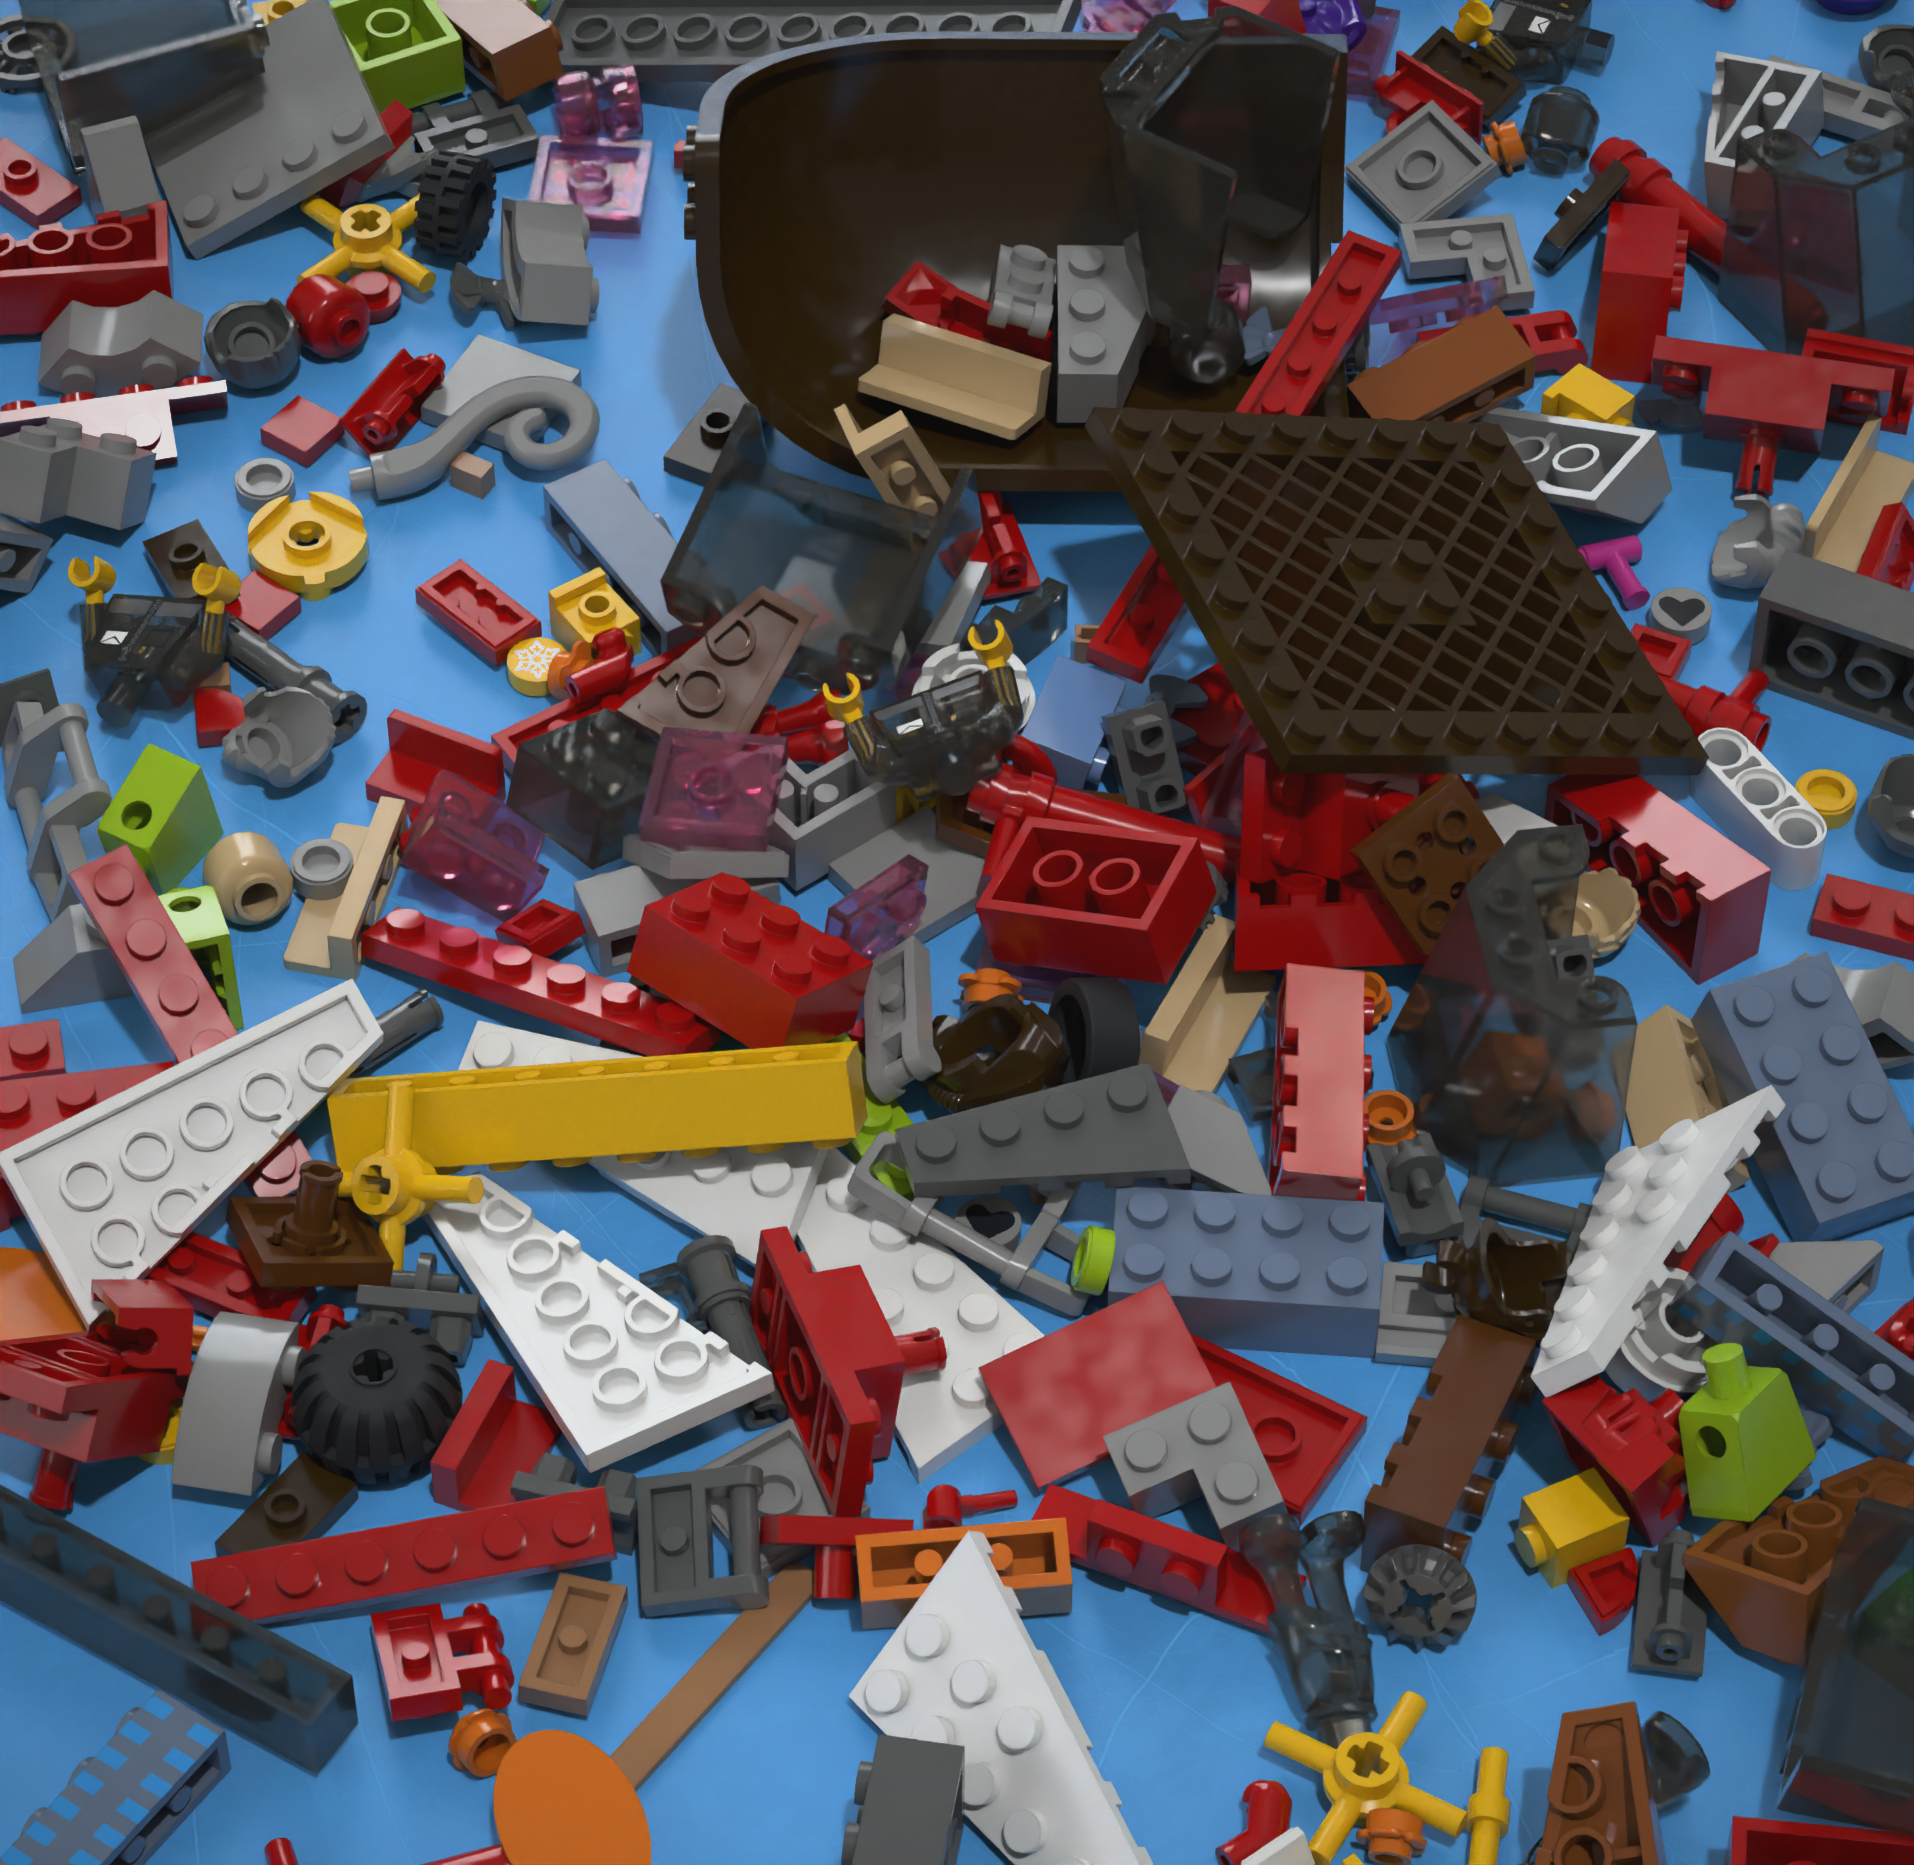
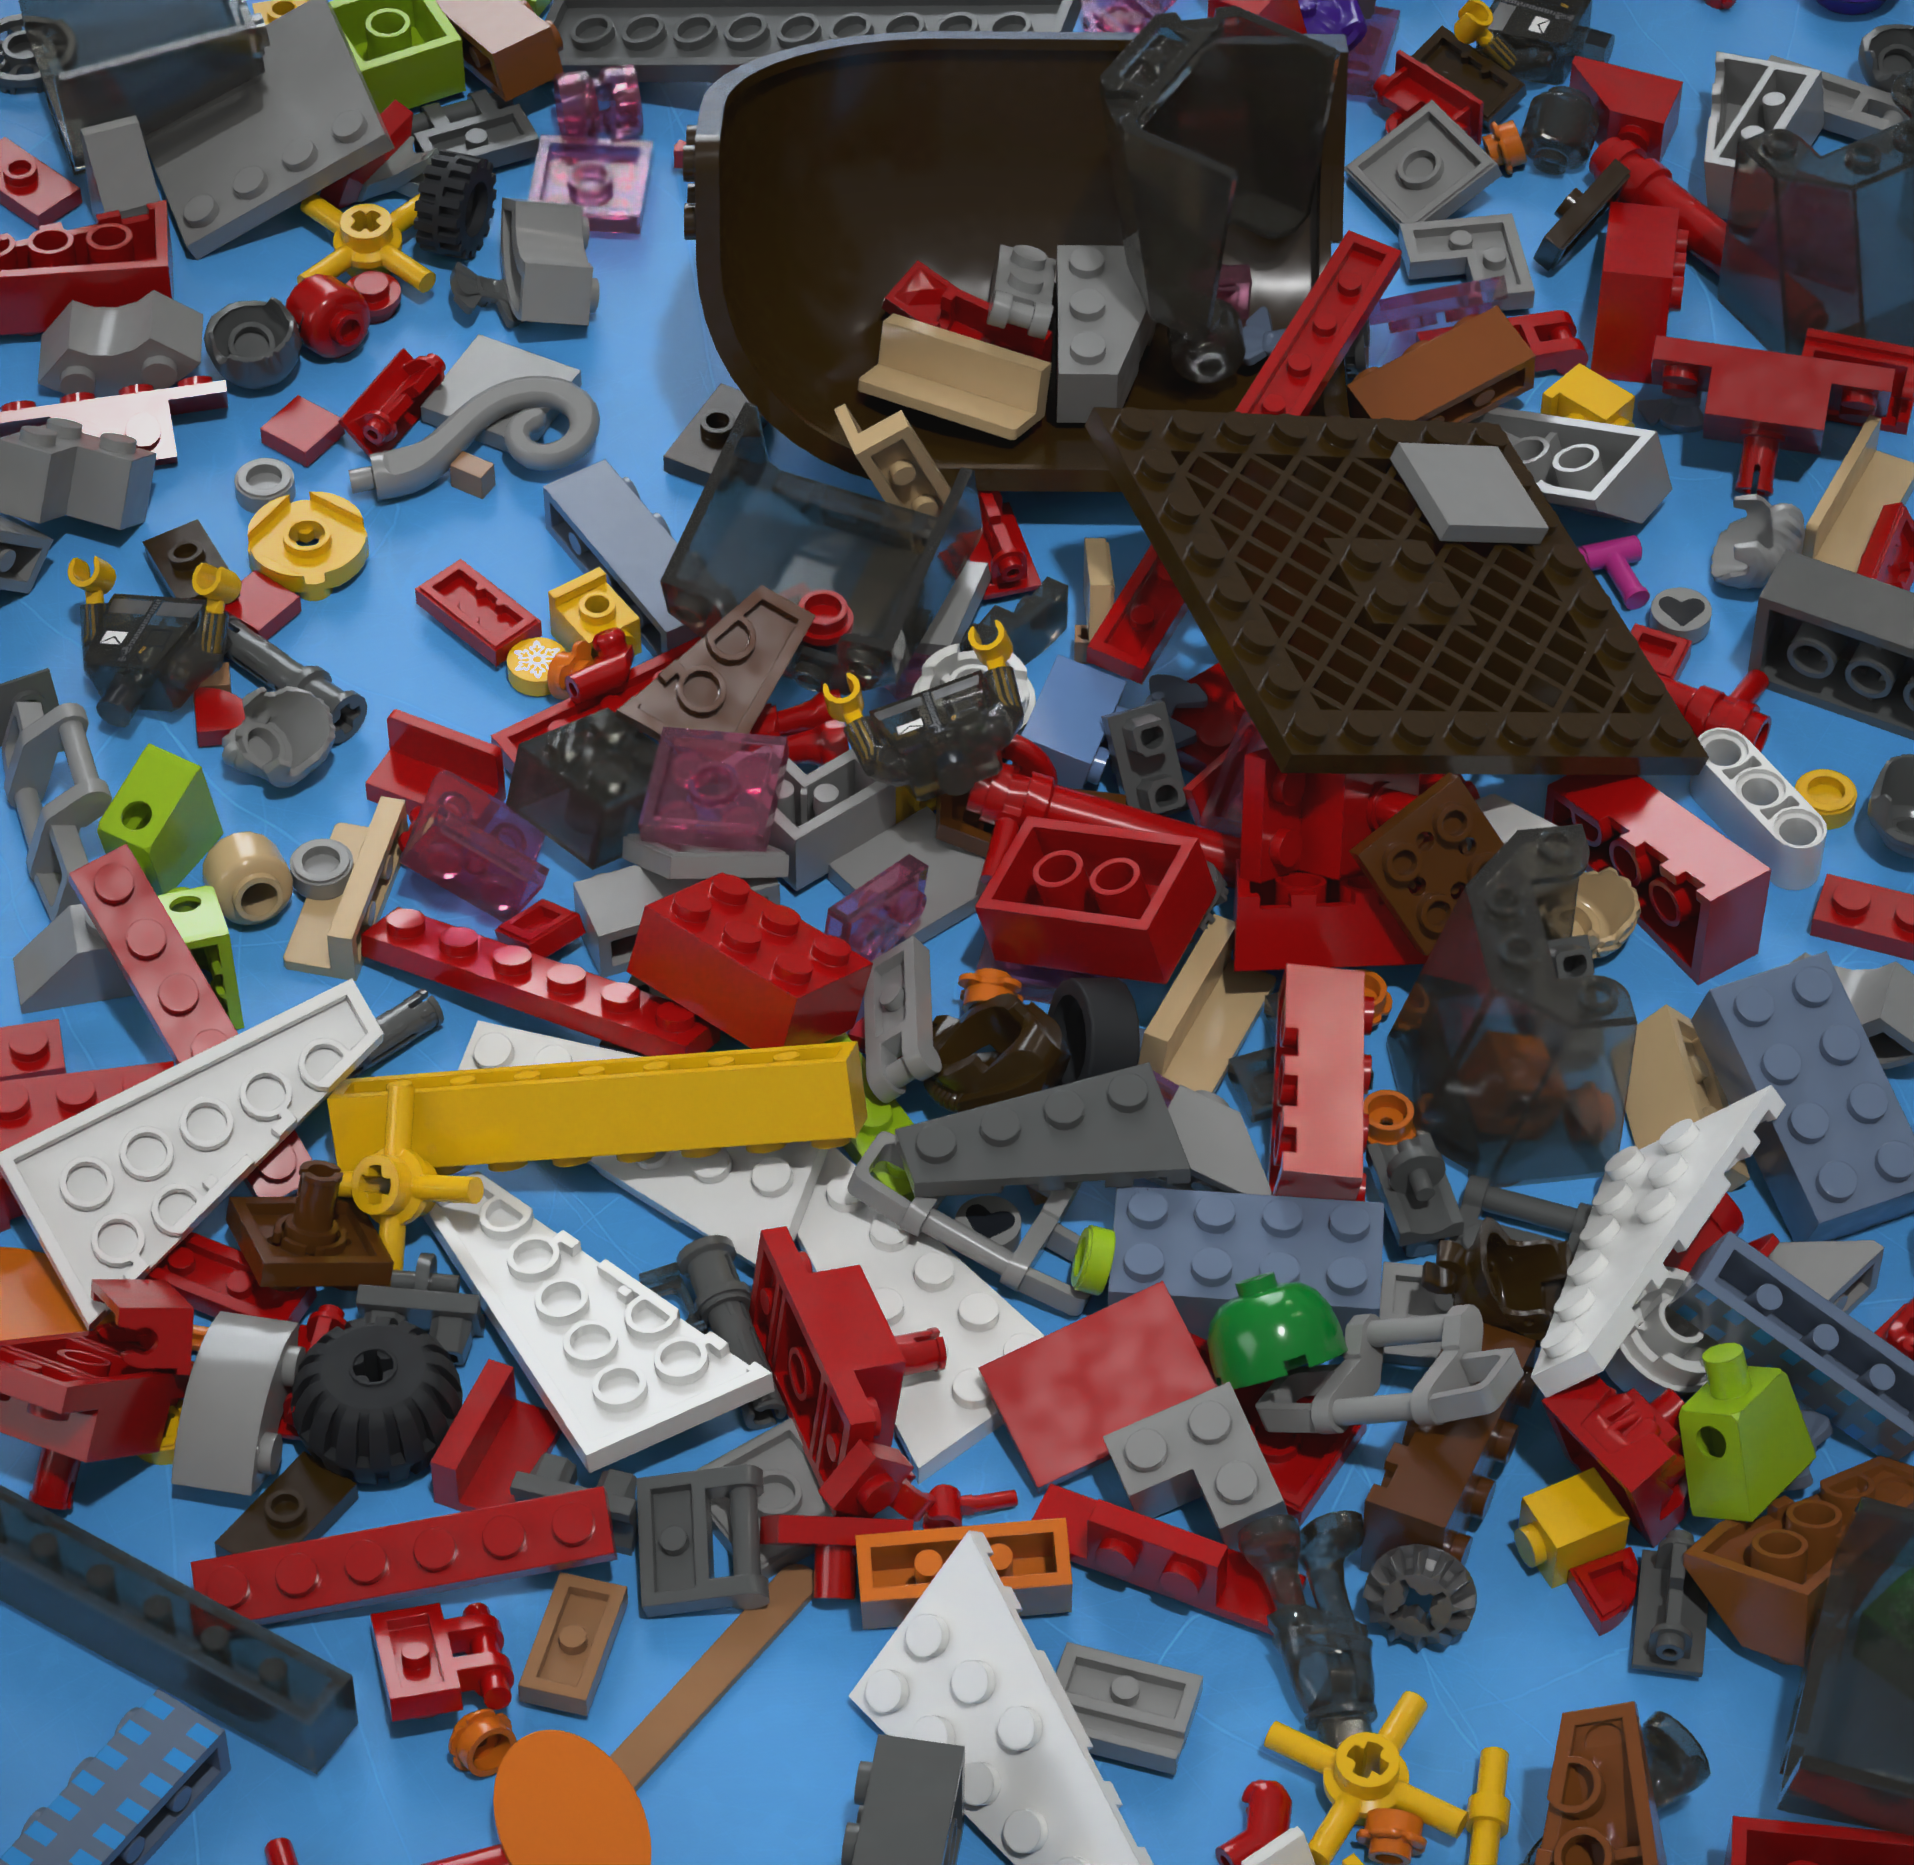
none -> red plate [798,590,854,646]
none -> red plate [818,1439,936,1522]
none -> light grey plate [1056,1642,1203,1775]
none -> tan tile [1083,538,1115,641]
none -> green cylinder [1207,1272,1348,1389]
none -> light grey bar [1255,1304,1524,1434]
none -> light grey tile [1390,442,1549,544]
none -> red slope [1567,55,1683,163]

